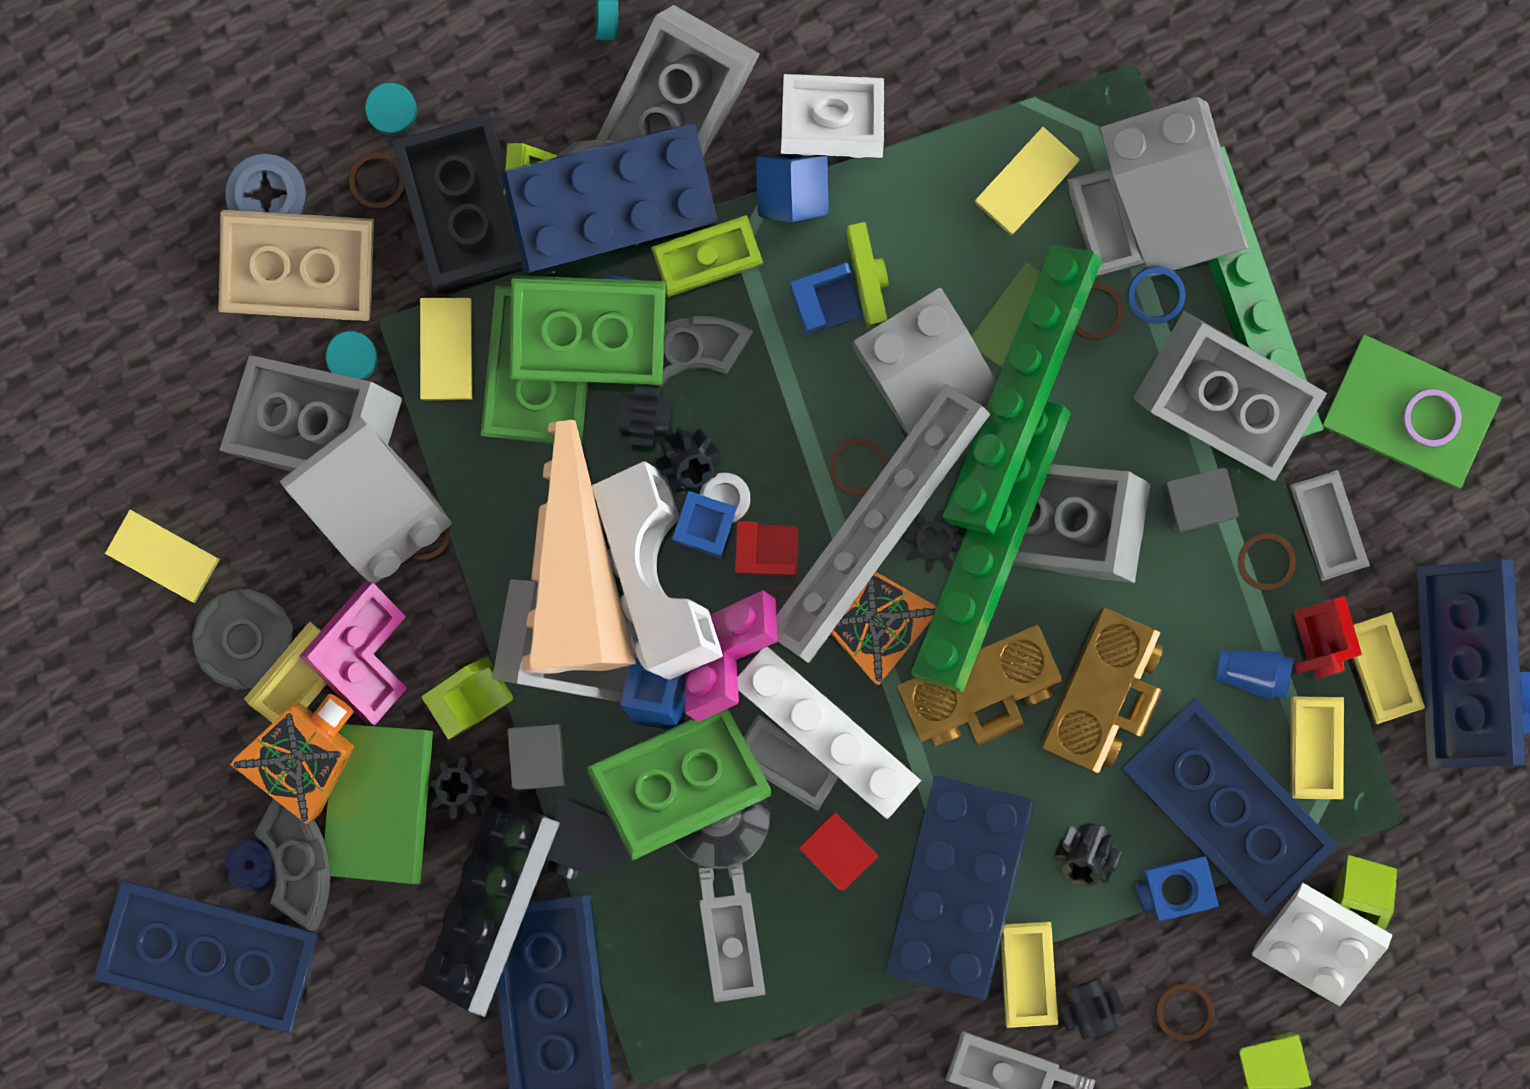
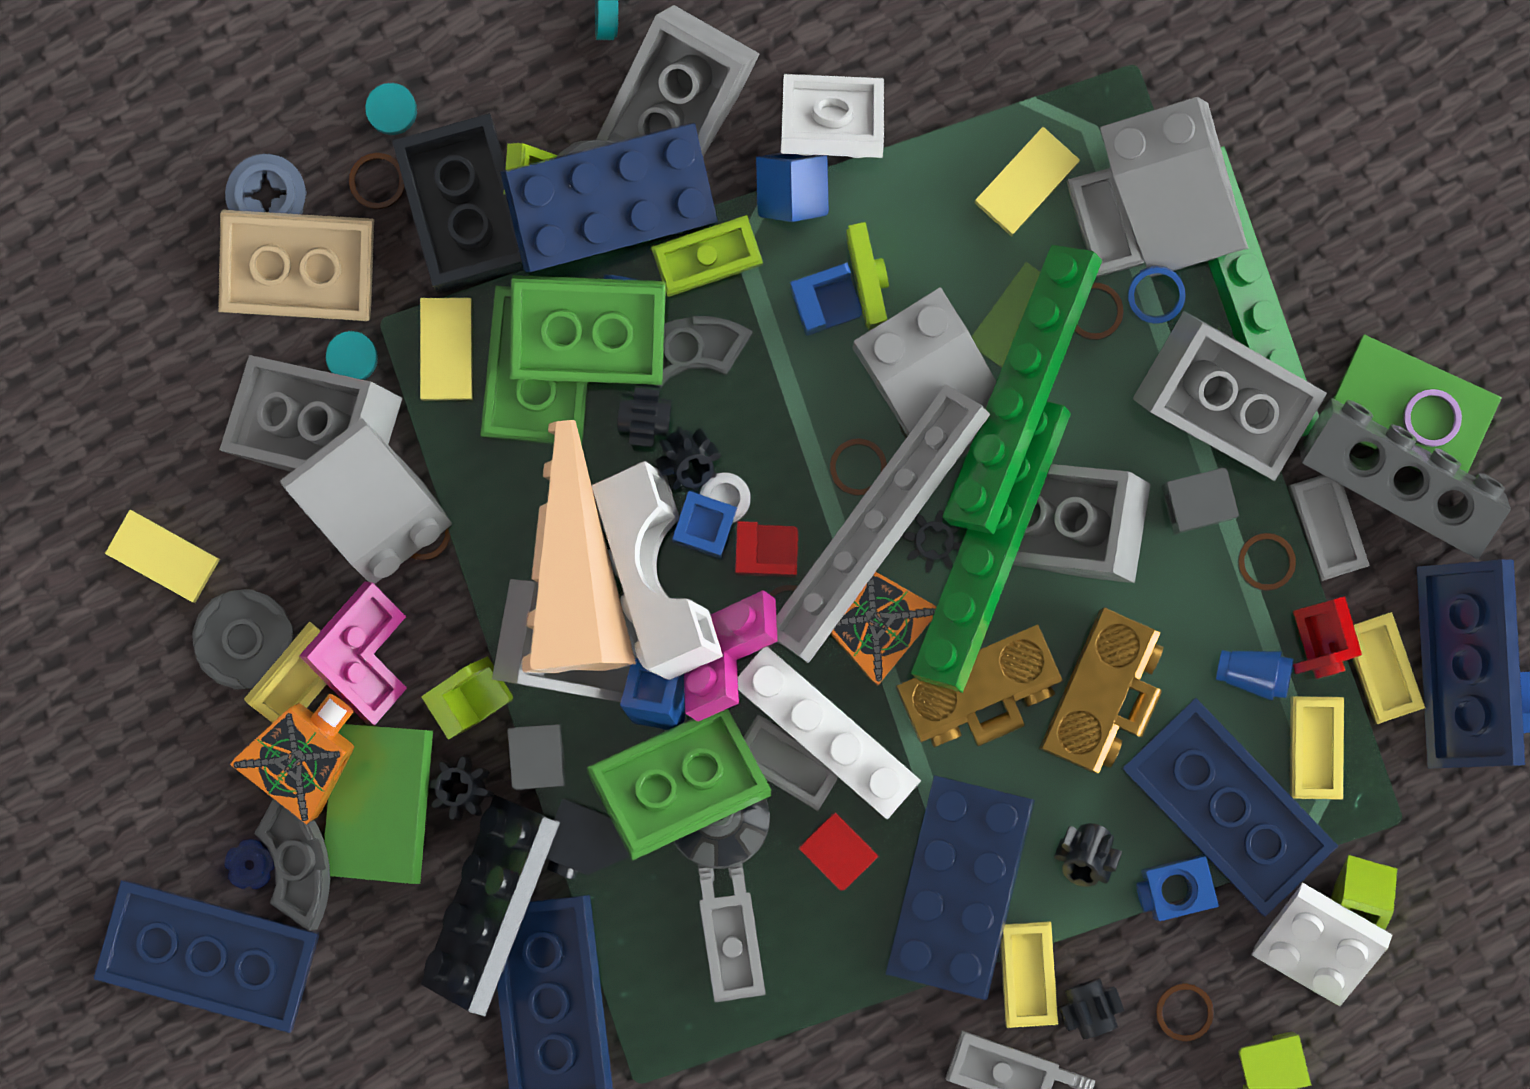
none -> dark grey brick [1299,398,1511,560]

